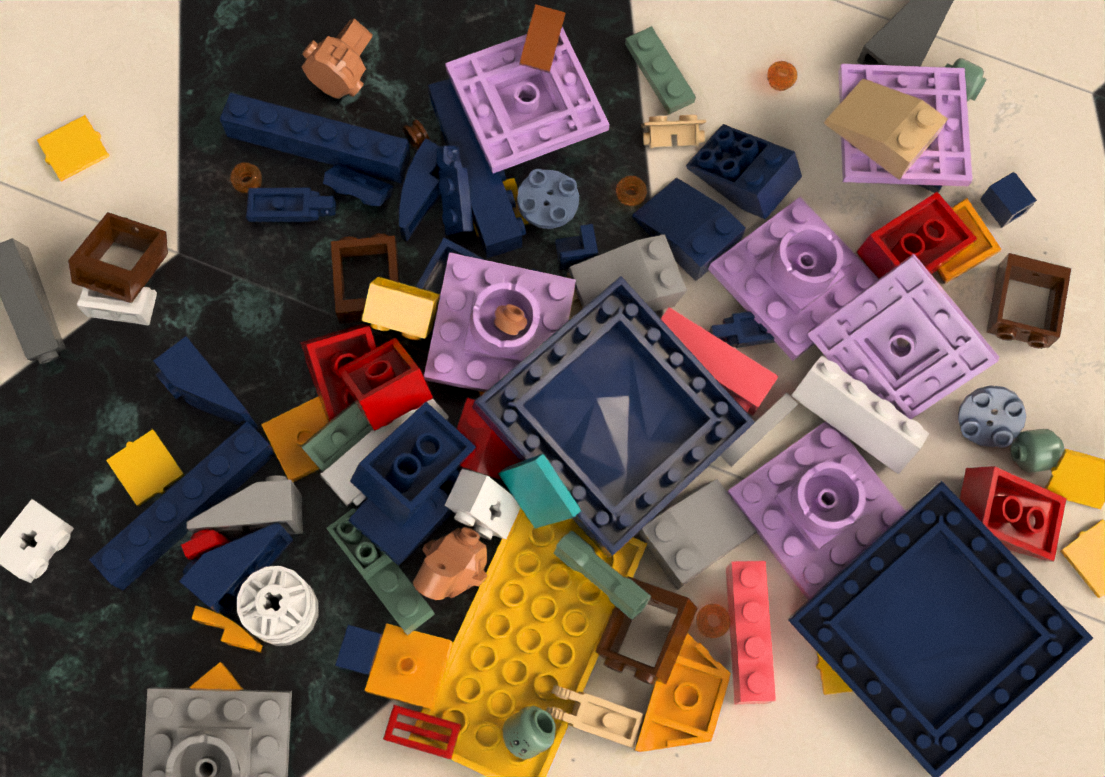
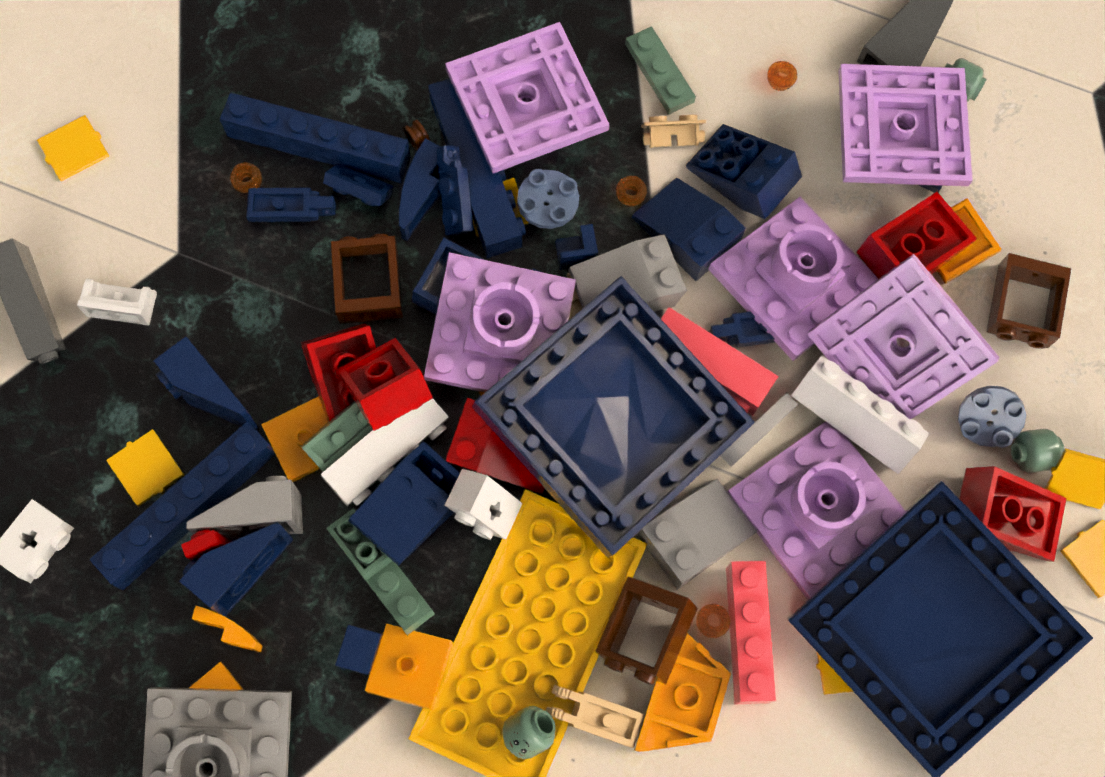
reddish brown window [68,212,168,303] -> none
white wheel [237,566,319,646] -> none
nougat piece [301,18,373,99] -> none
dark blue slope [350,402,476,528] -> none
yellow brick [362,277,440,340] -> none
red tile [383,705,462,760] -> none
nougat piece [413,527,488,600] -> none
nougat plate [494,304,527,335] -> none
teal tile [498,454,581,528] -> none
dark orange slope [519,4,566,73] -> none
sand green axle [553,531,651,620] -> none
tan slope [824,78,948,180] -> none
dark blue panel [980,172,1037,228] -> none

